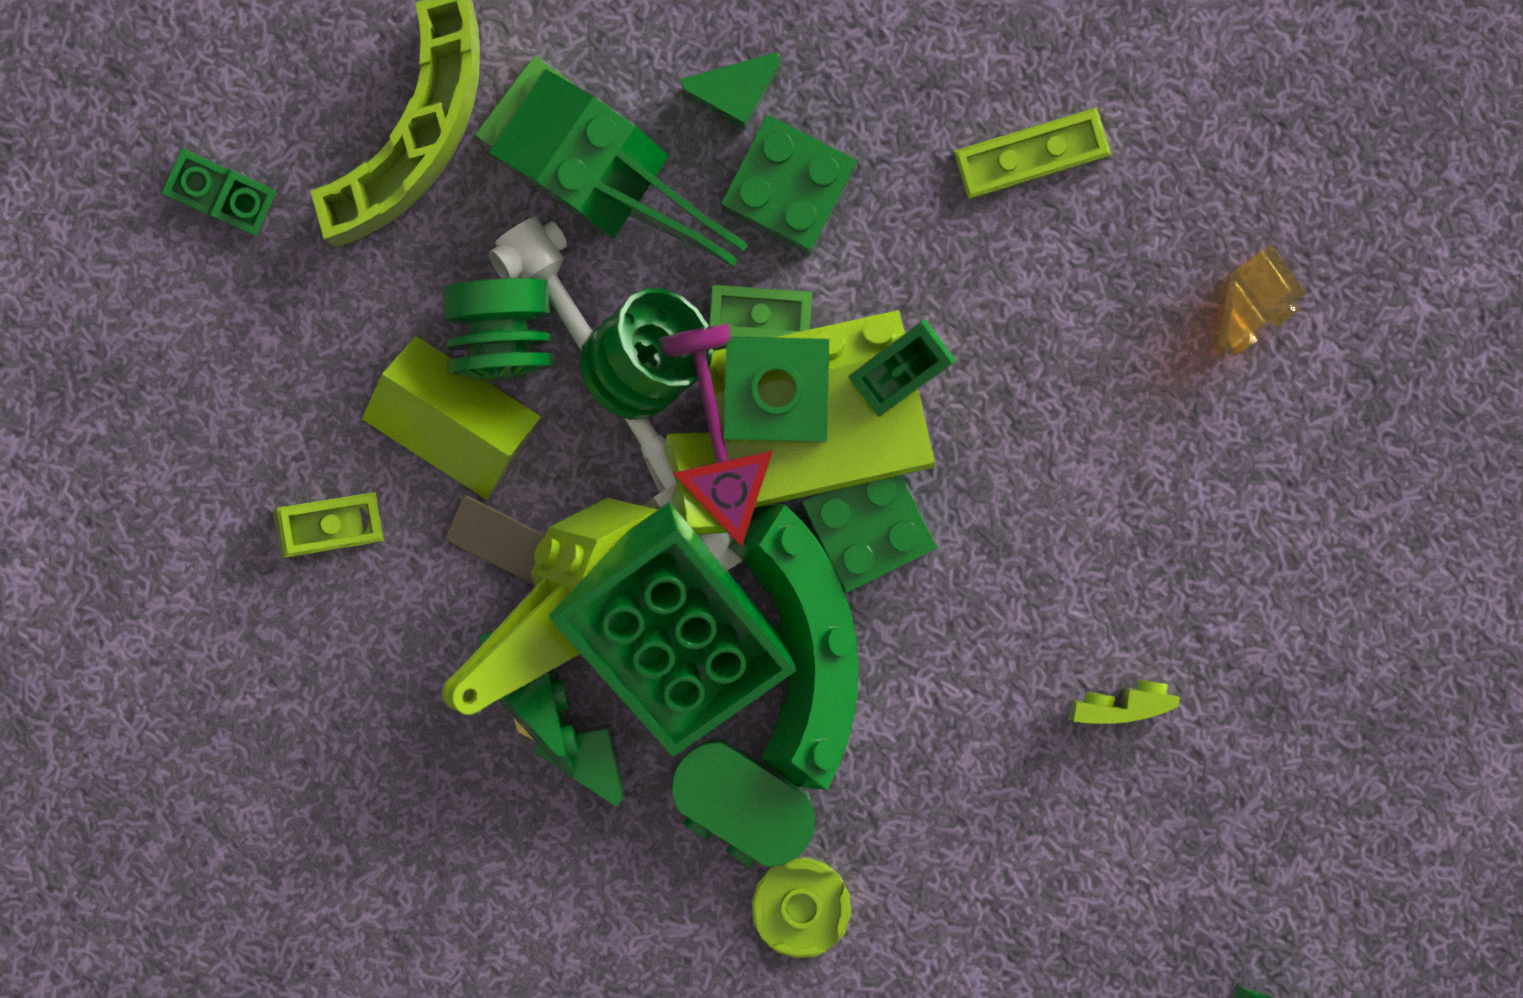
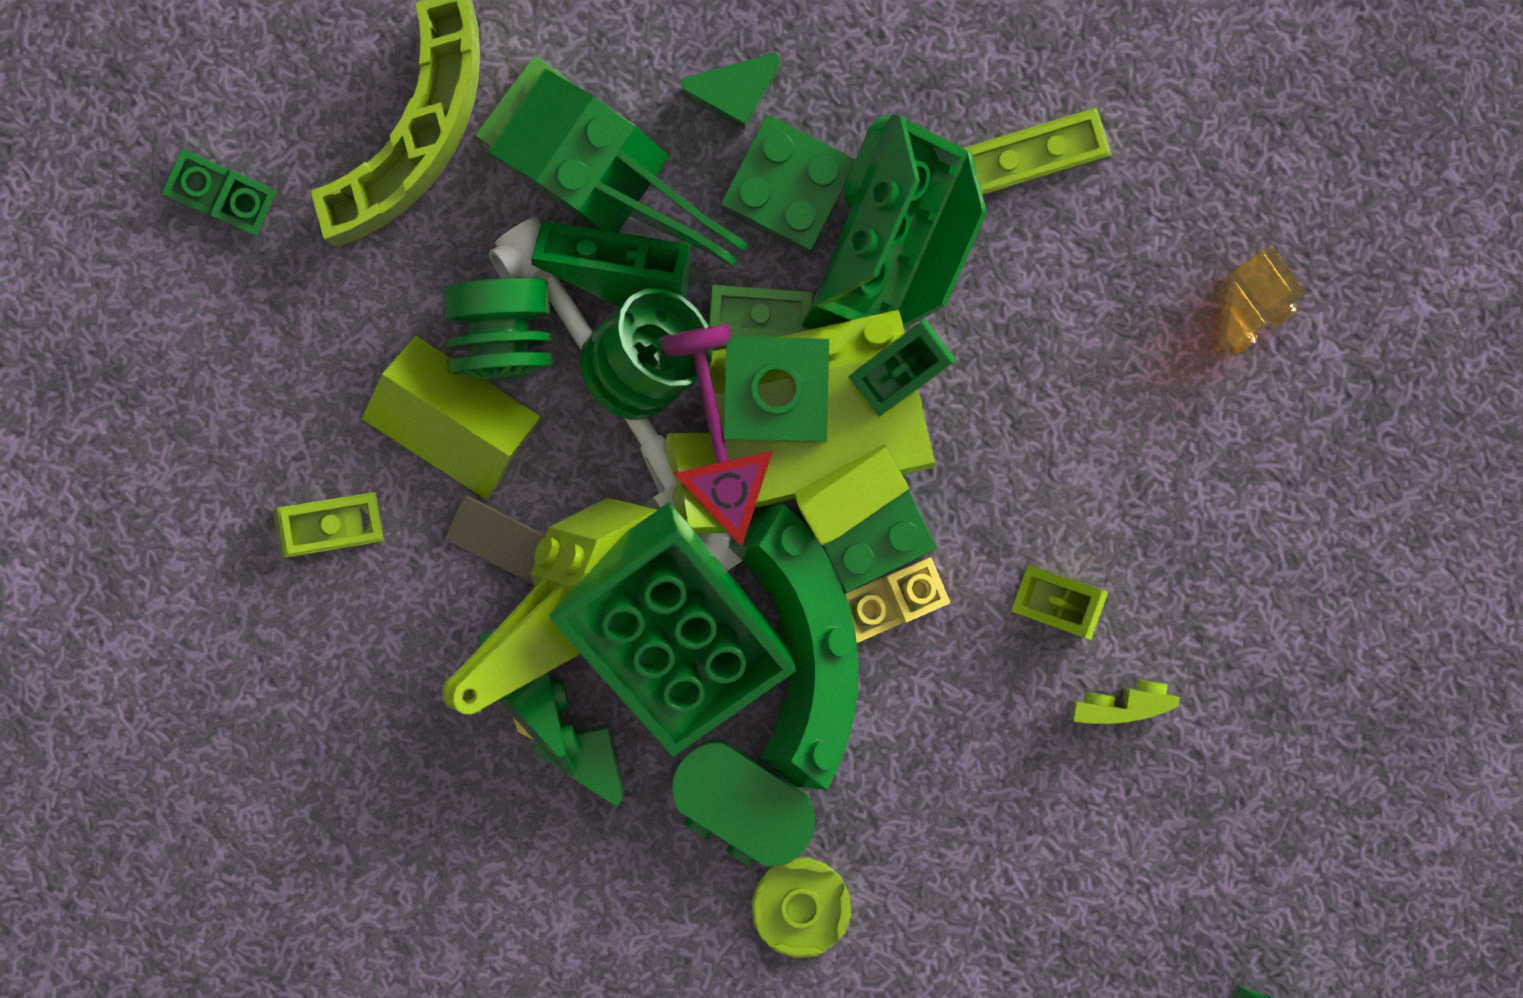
none -> green slope [531,221,691,307]
none -> lime slope [795,445,909,546]
none -> green slope [801,114,987,329]
none -> light yellow slope [845,557,950,643]
none -> lime slope [1011,565,1108,640]

